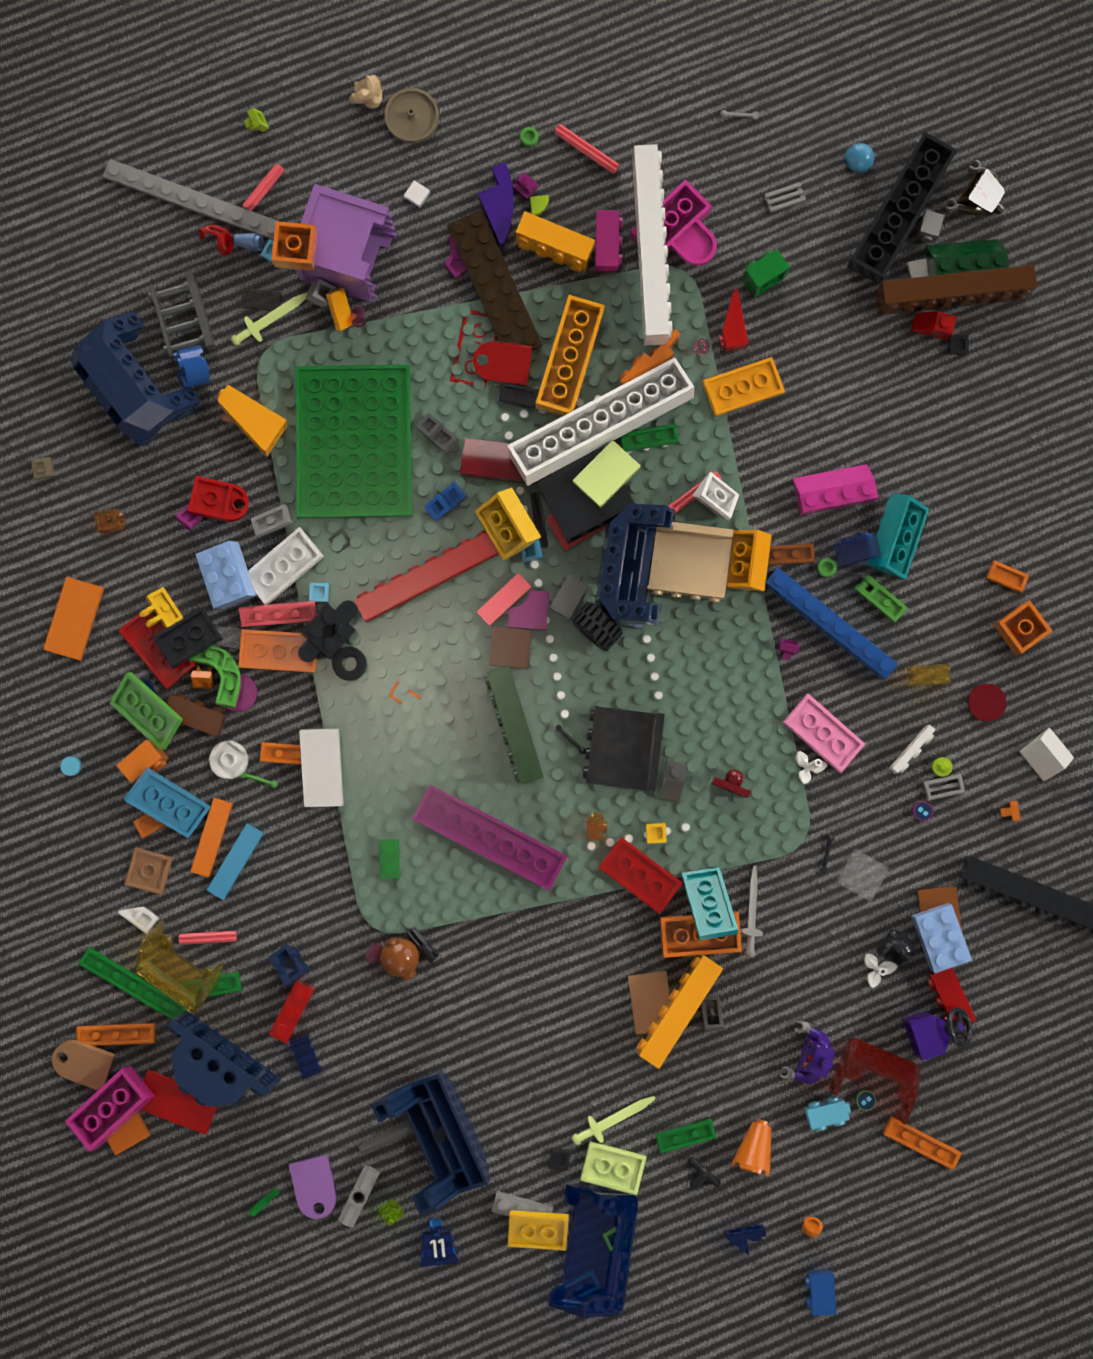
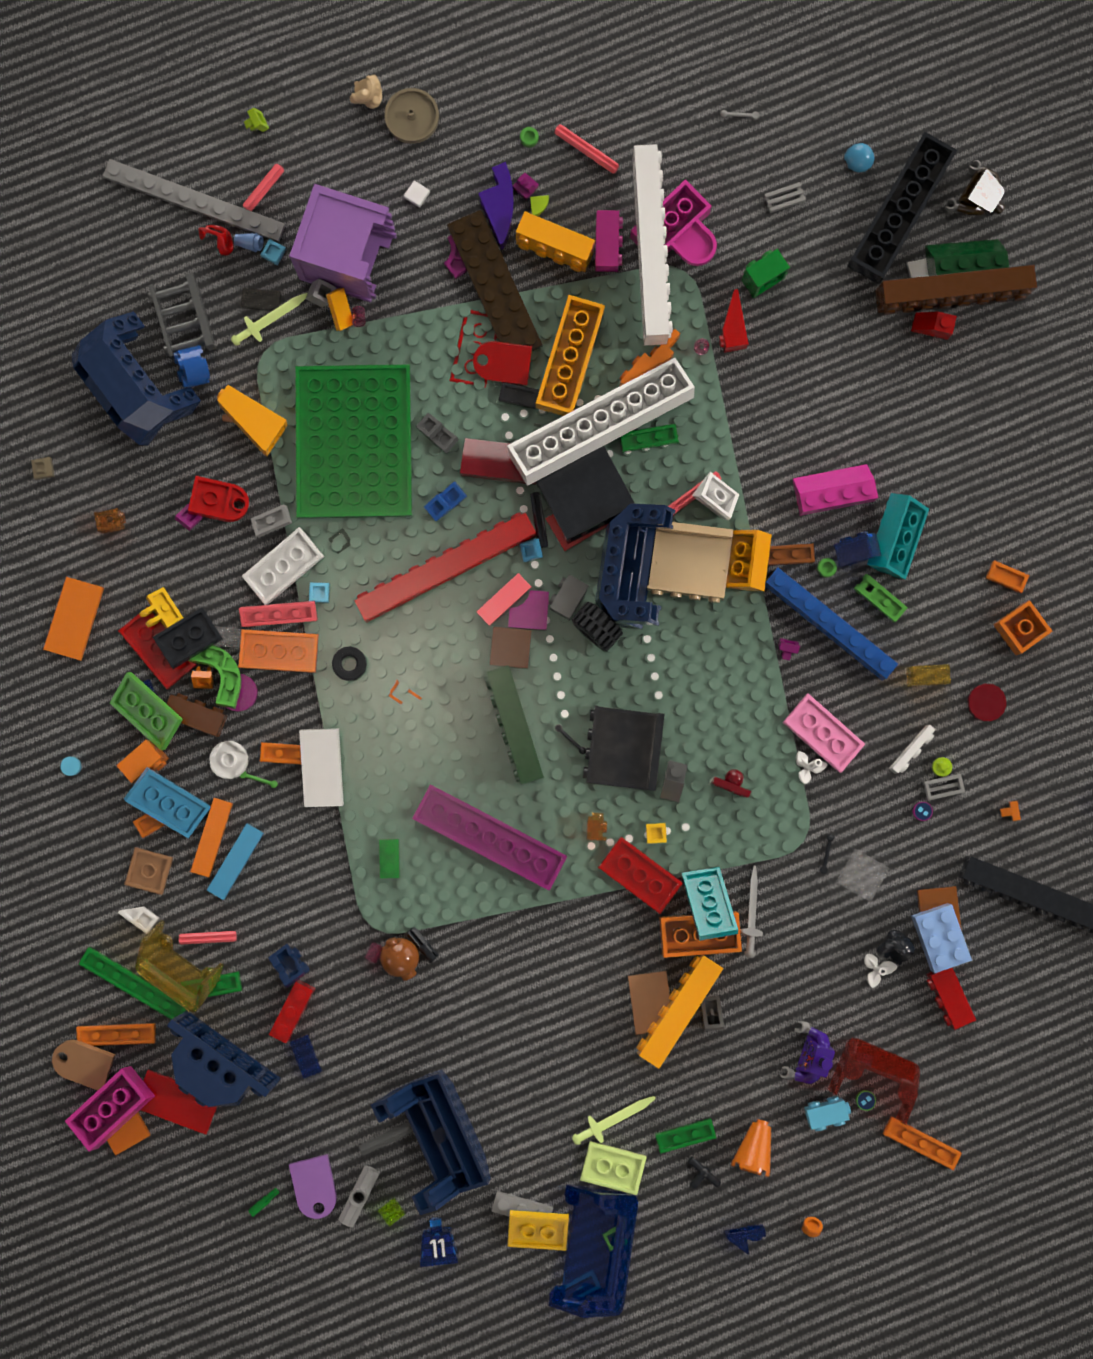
light blue brick [195,541,256,609] -> none
orange brick [271,221,318,271] -> none
black brick [298,600,358,662] -> none
yellow slope [475,488,541,561] -> none
black tile [549,1147,570,1171] -> none
yellowish green tile [573,440,641,508] -> none
light orange tile [702,357,785,417] -> none
blue brick [804,1269,836,1316] -> none
dark purple piece [903,1007,973,1061] -> none
light grey brick [916,210,944,243] -> none
black tile [948,335,969,356] -> none
white slope [1019,728,1074,781] -> none

